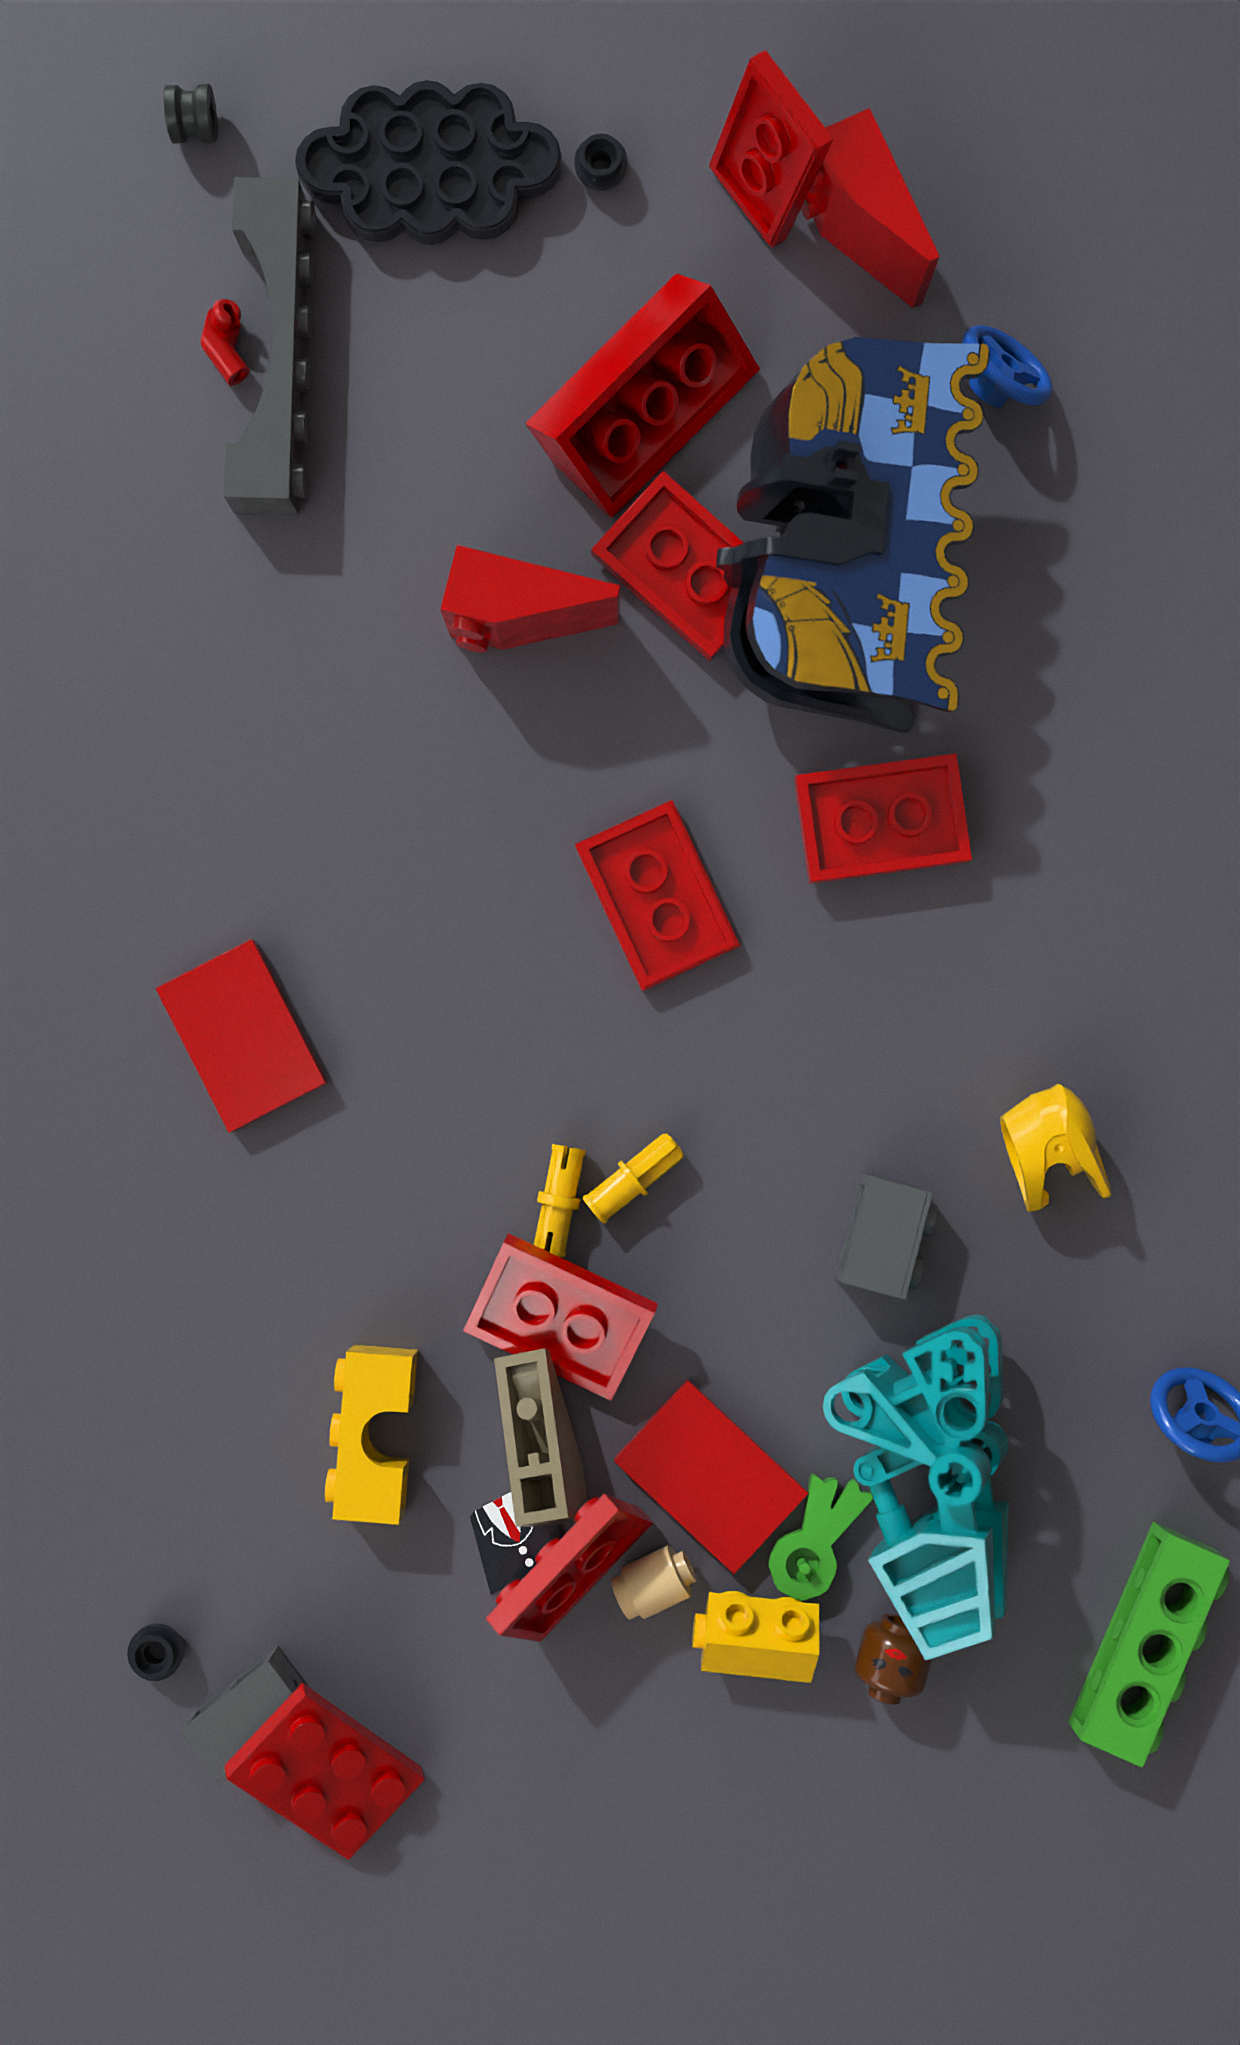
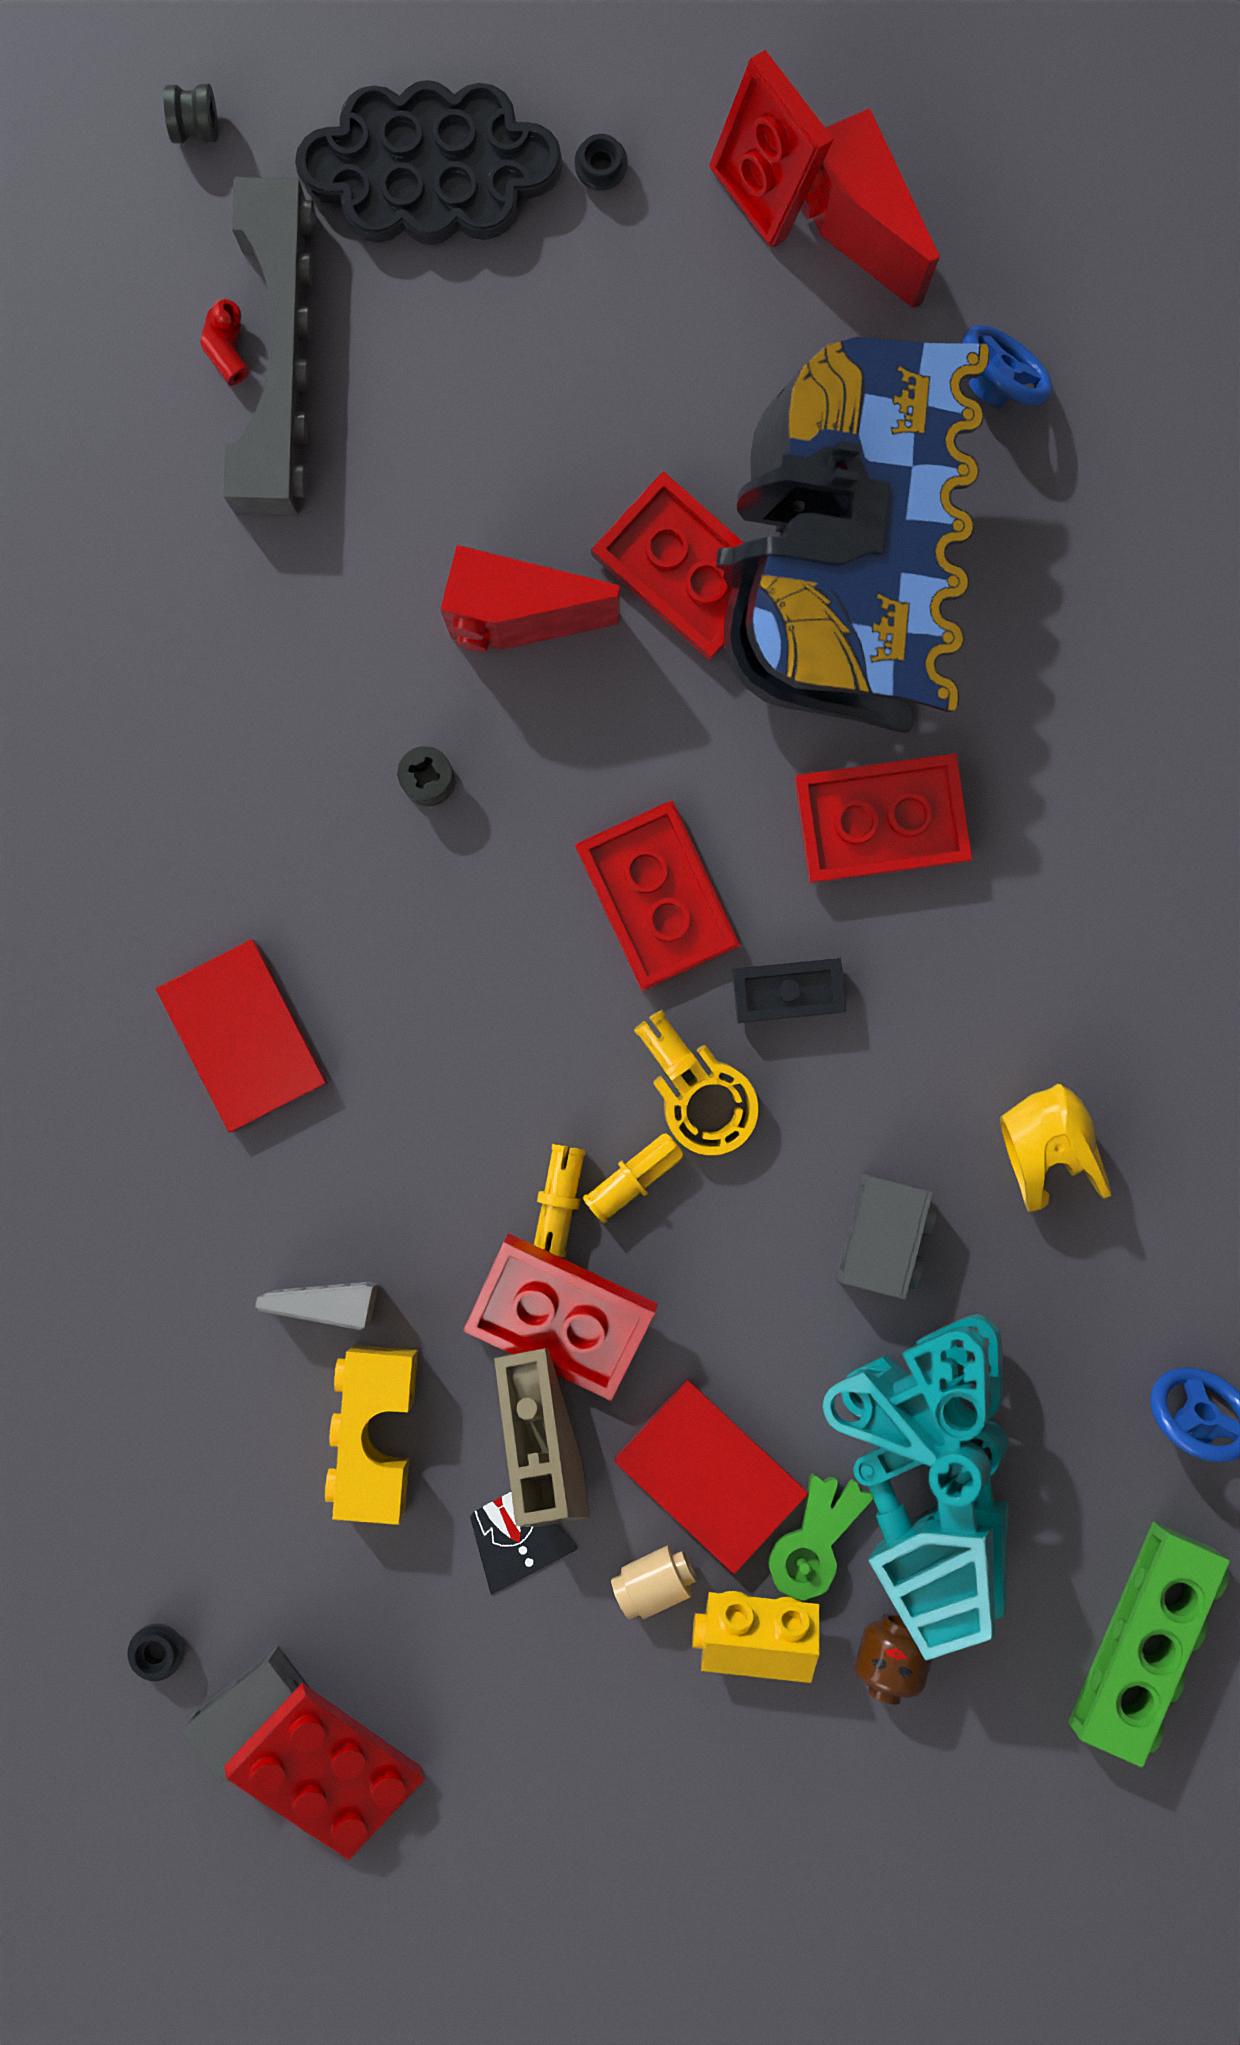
red plate [486,1494,654,1642] -> none
red slope [525,273,760,518] -> none
none -> light grey slope [255,1281,378,1330]
none -> pearl dark grey wheel [397,746,455,807]
none -> yellow pin [634,1010,758,1155]
none -> black plate [731,958,847,1024]

